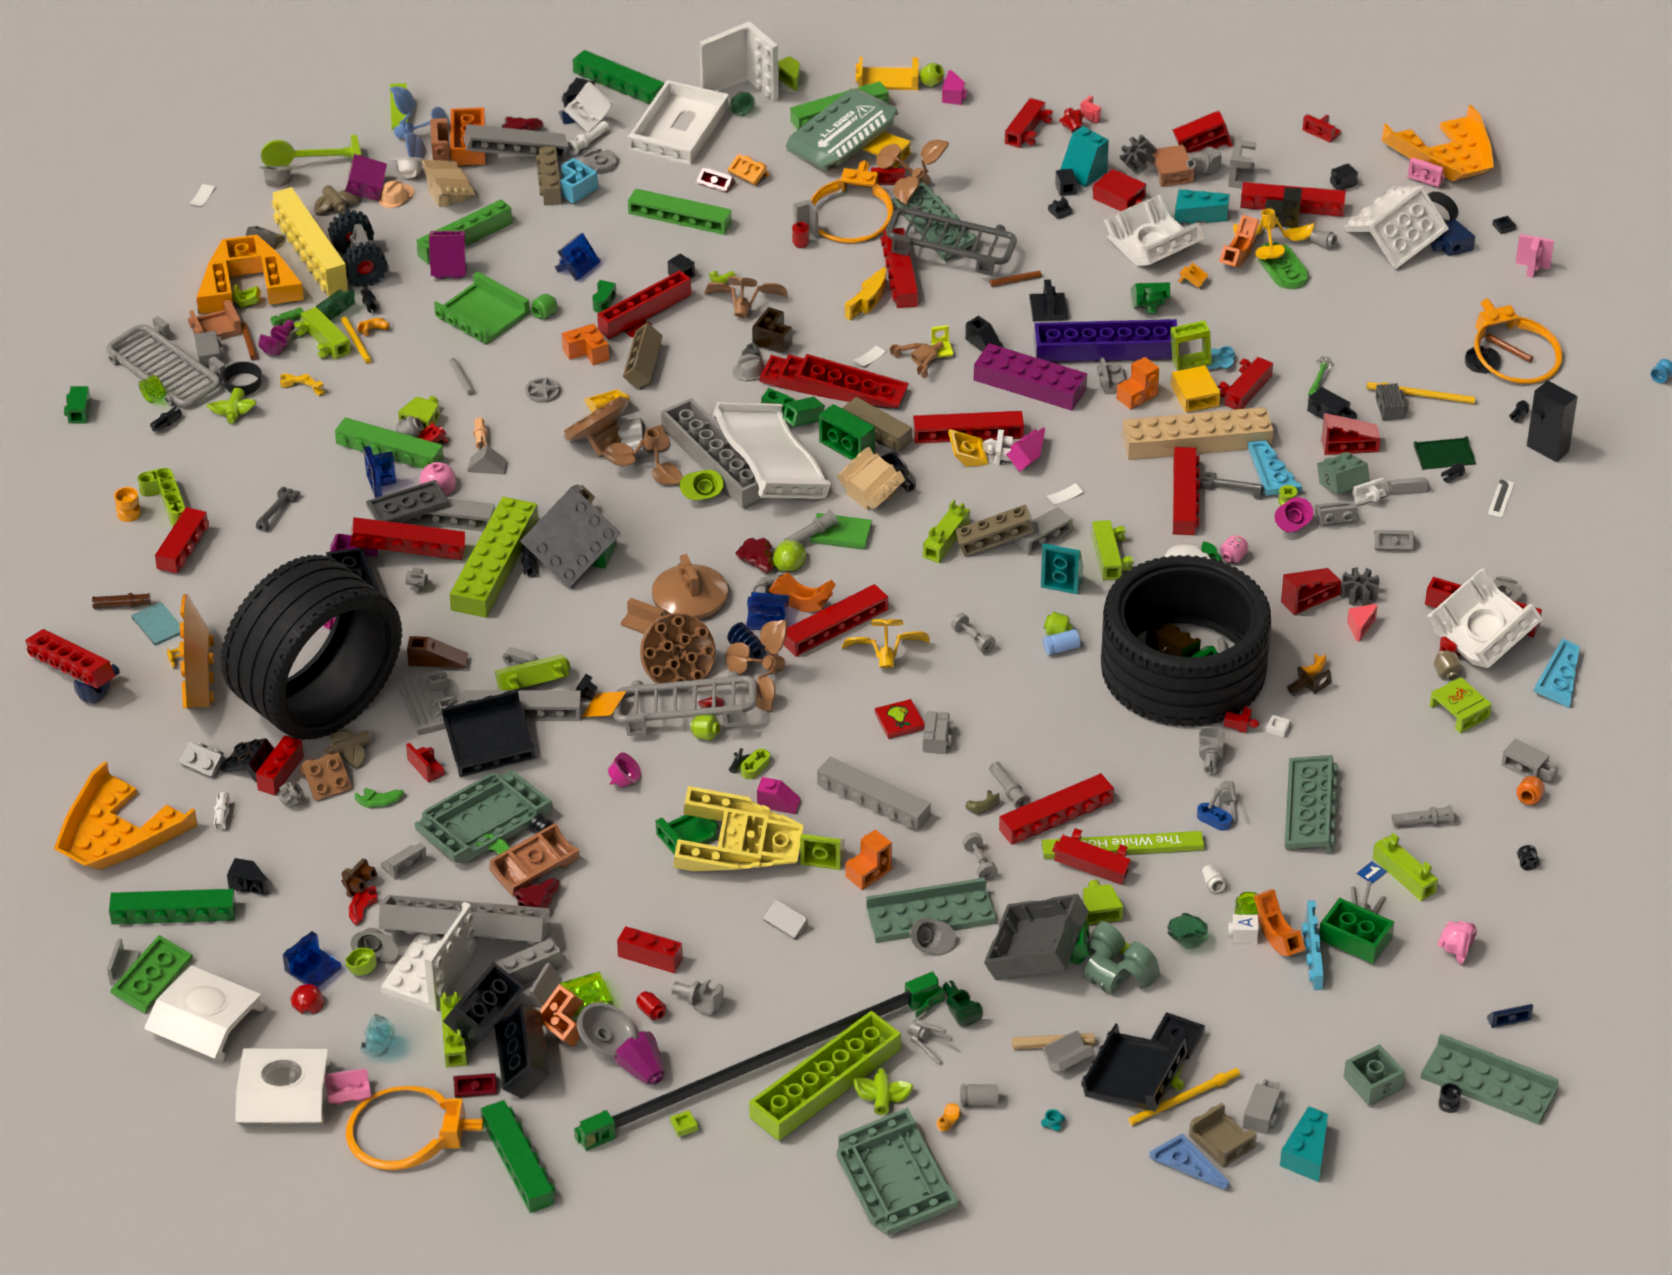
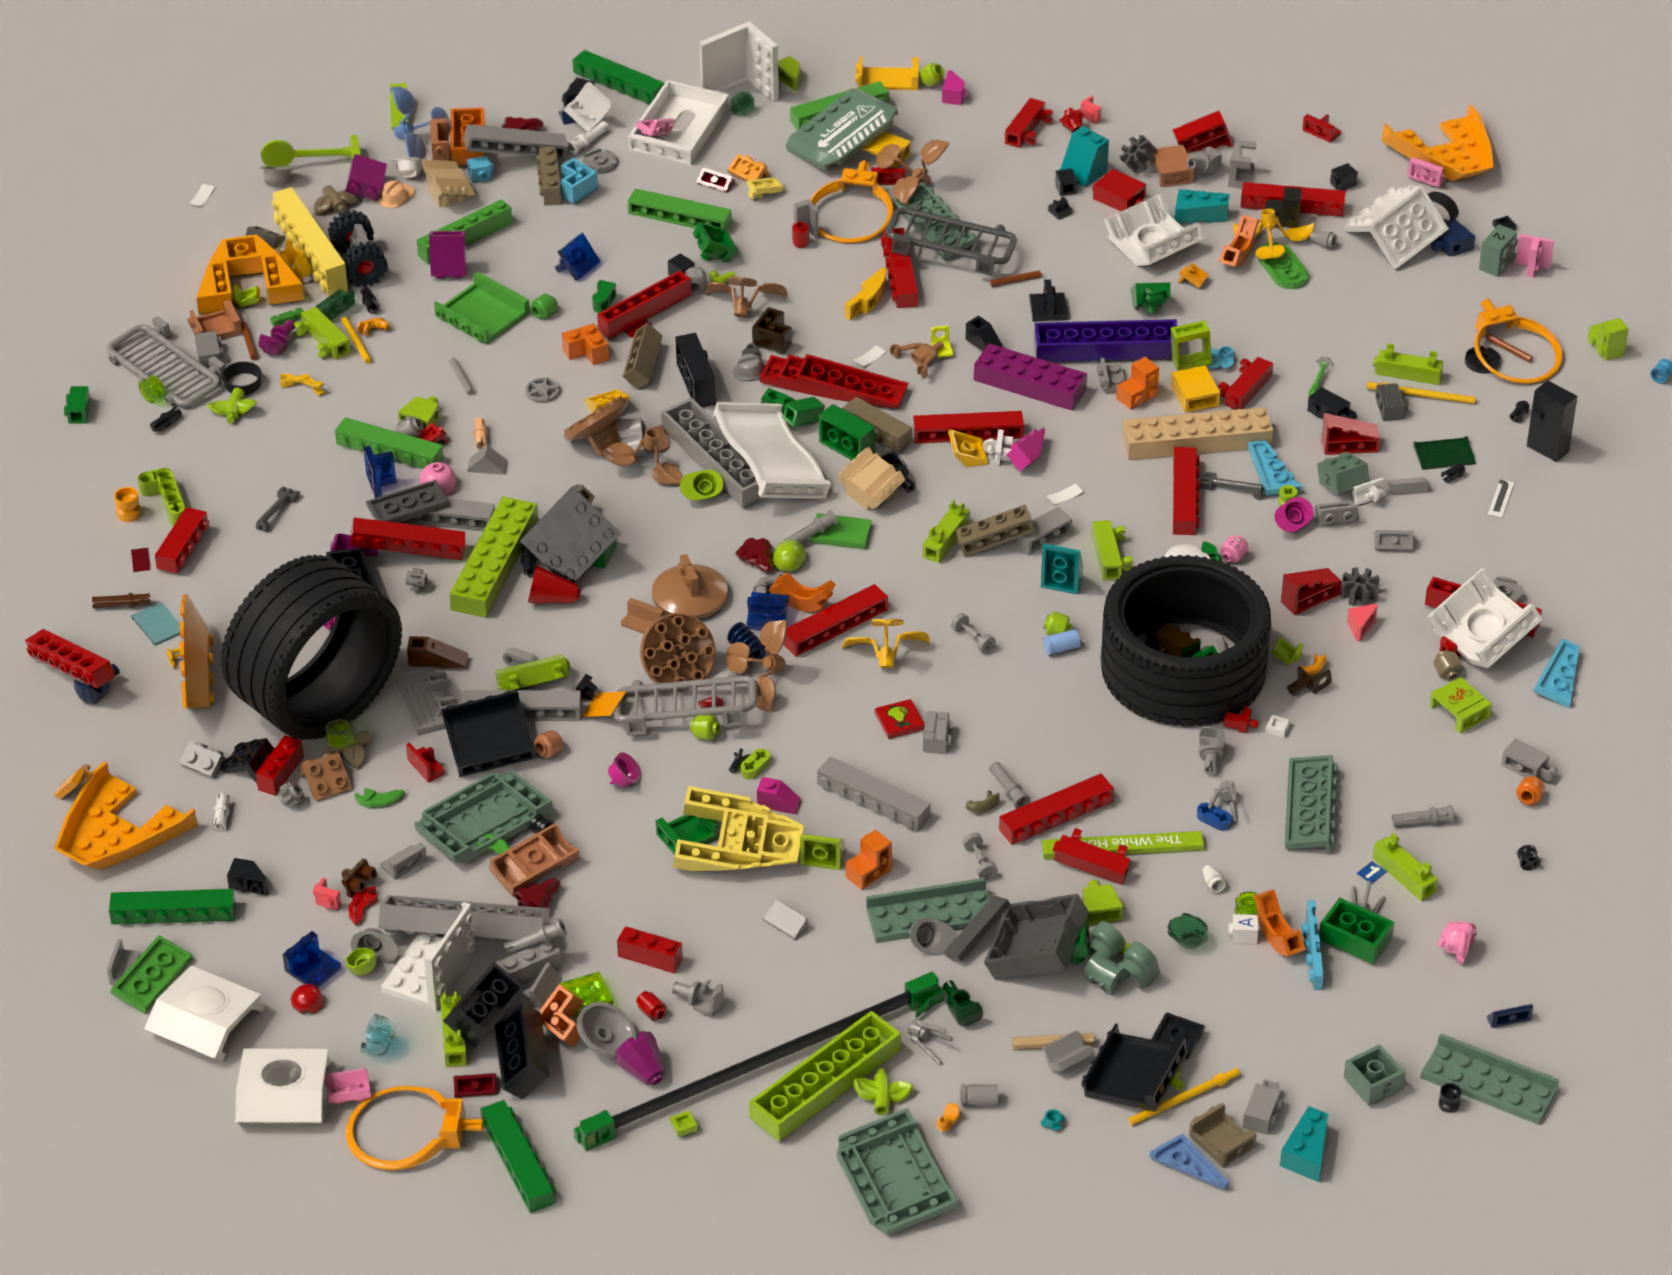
none -> light orange slope [54,764,91,799]
none -> dark red sticker [131,547,150,572]
none -> yellow piece [278,239,312,279]
none -> coral bracket [313,877,341,911]
none -> clear neon green wheel [325,719,354,748]
none -> medium azure brick [467,156,494,183]
none -> light grey pin [504,918,567,956]
none -> red cone [528,566,581,604]
none -> nougat head [534,730,563,759]
none -> bright pink bracket [636,118,675,136]
none -> black brick [675,333,716,407]
none -> light grey head [685,267,706,293]
none -> green brick [693,222,738,263]
none -> light yellow plate [746,177,784,200]
none -> dark grey tile [944,895,1010,962]
none -> lime bracket [1270,637,1304,666]
none -> lime brick [1373,343,1444,385]
none -> sand green brick [1479,224,1518,277]
none -> lime brick [1587,318,1629,361]

